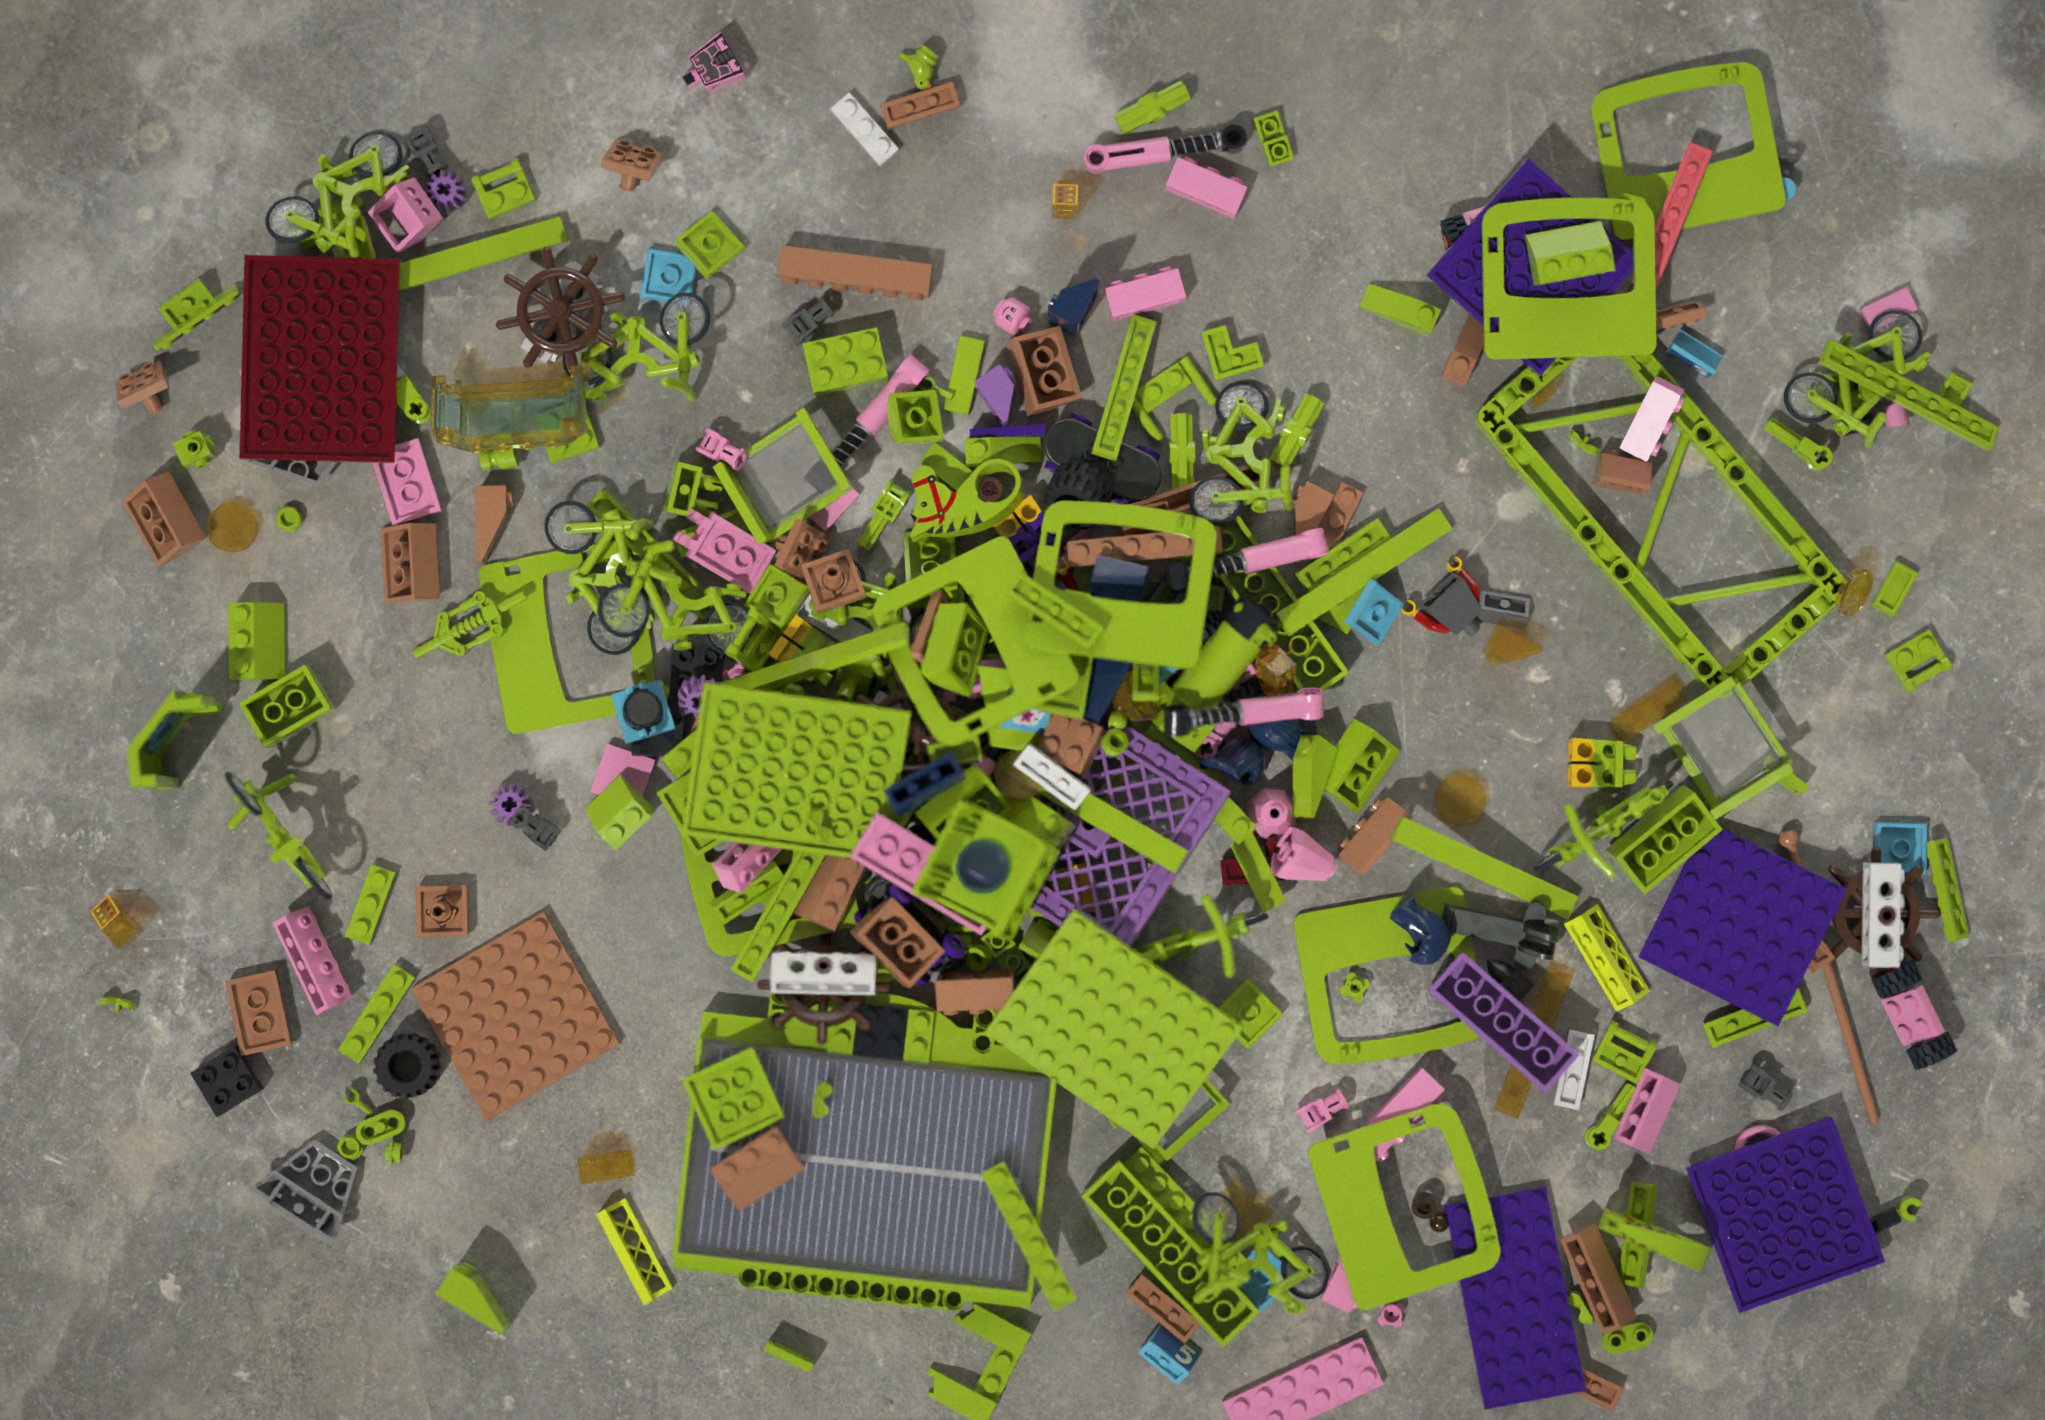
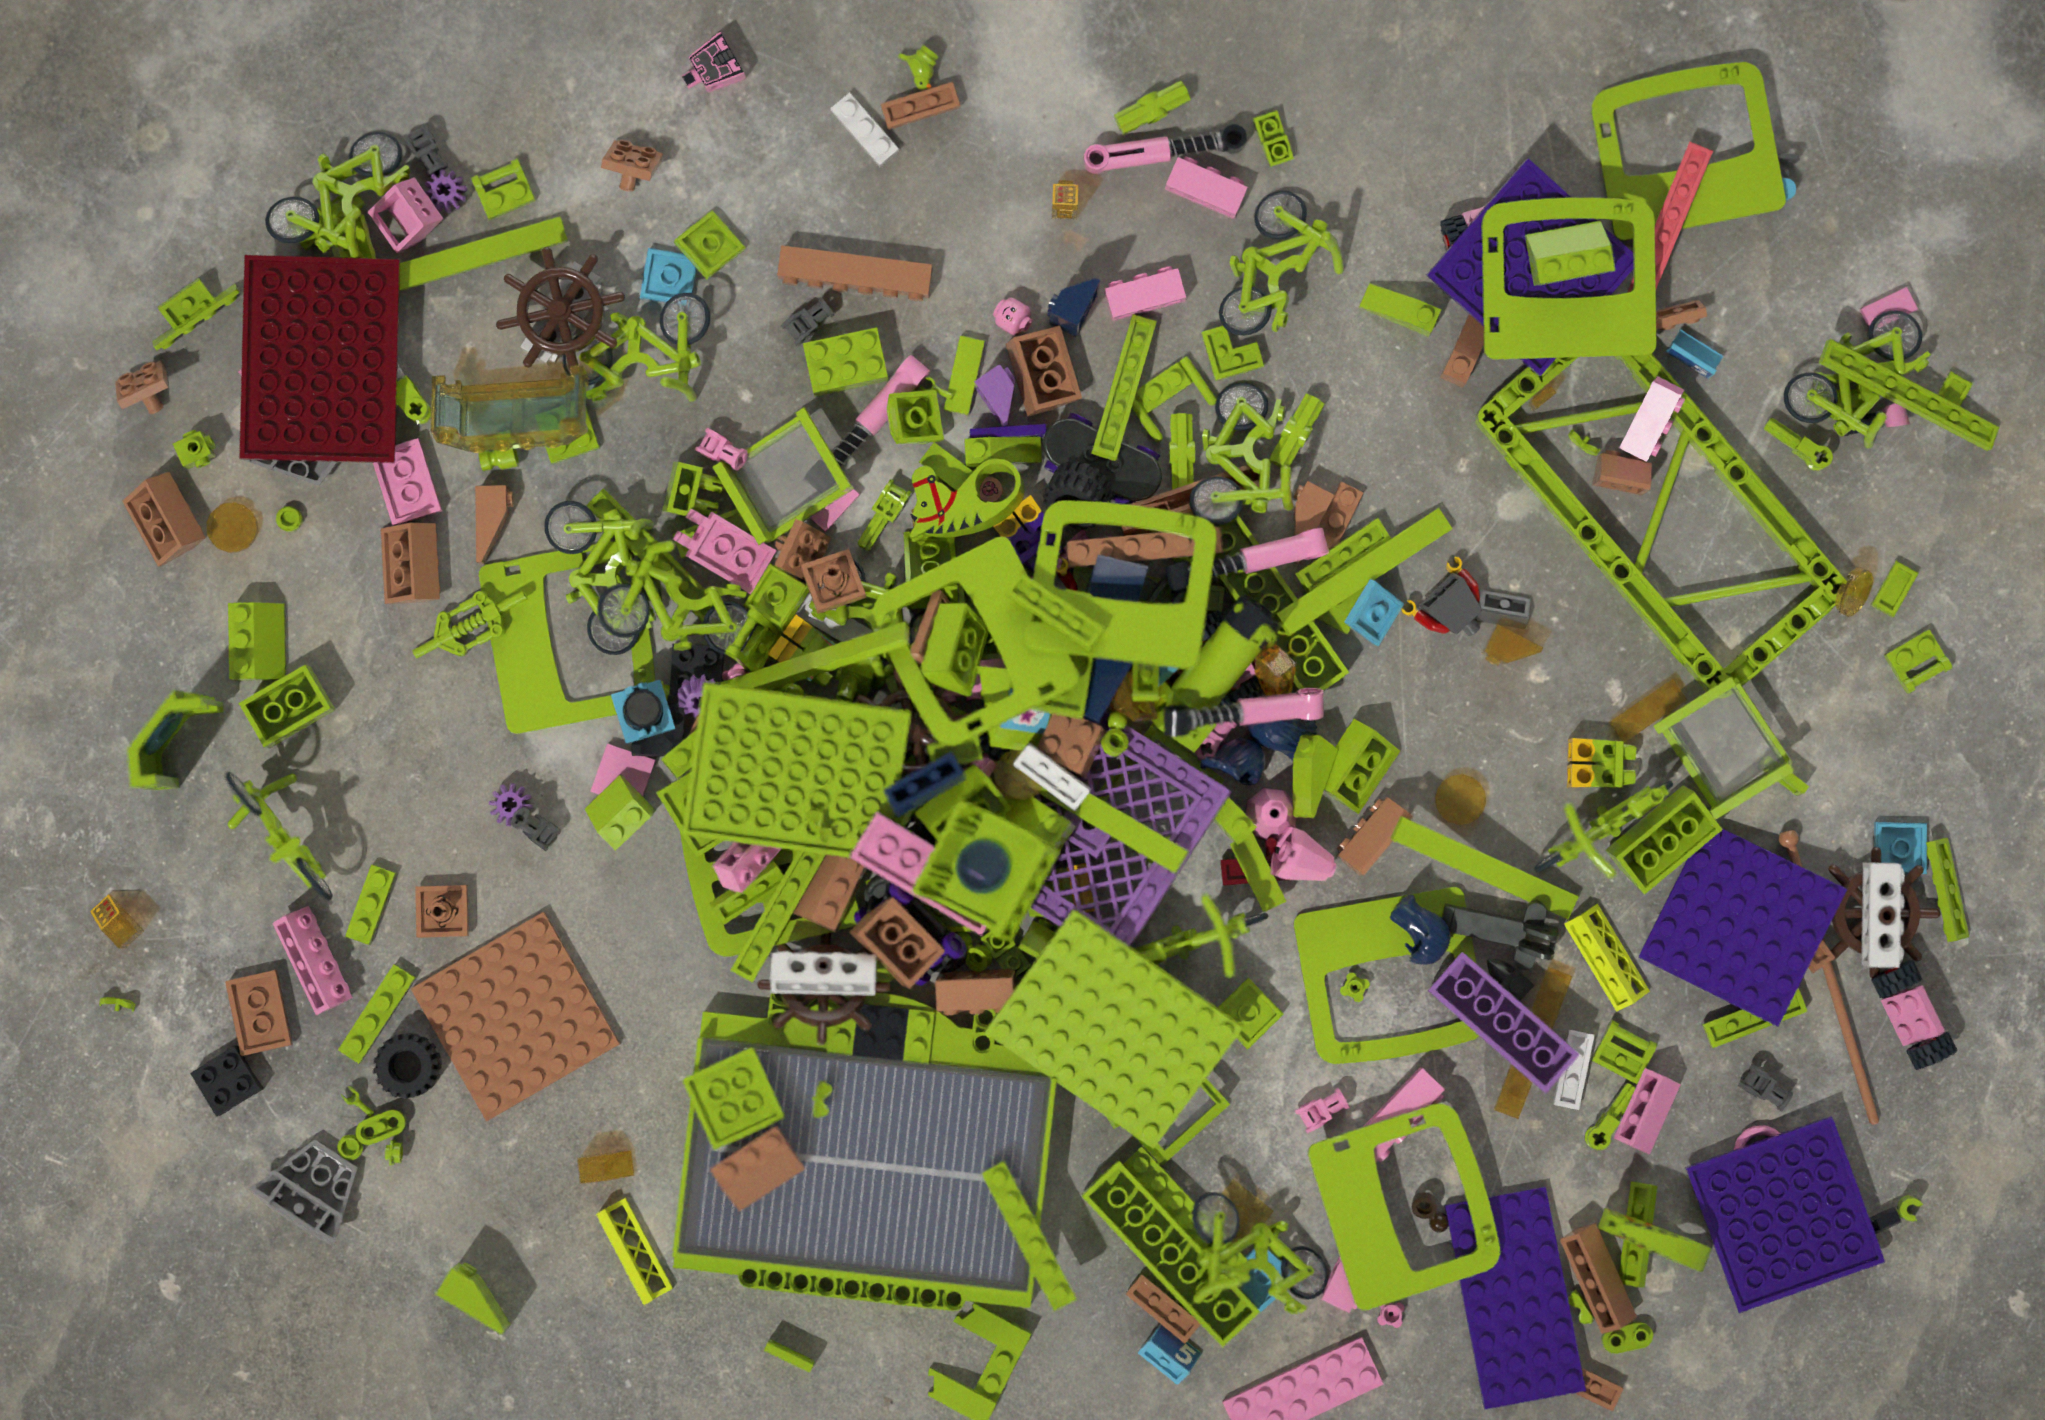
none -> piece [1219,191,1344,336]

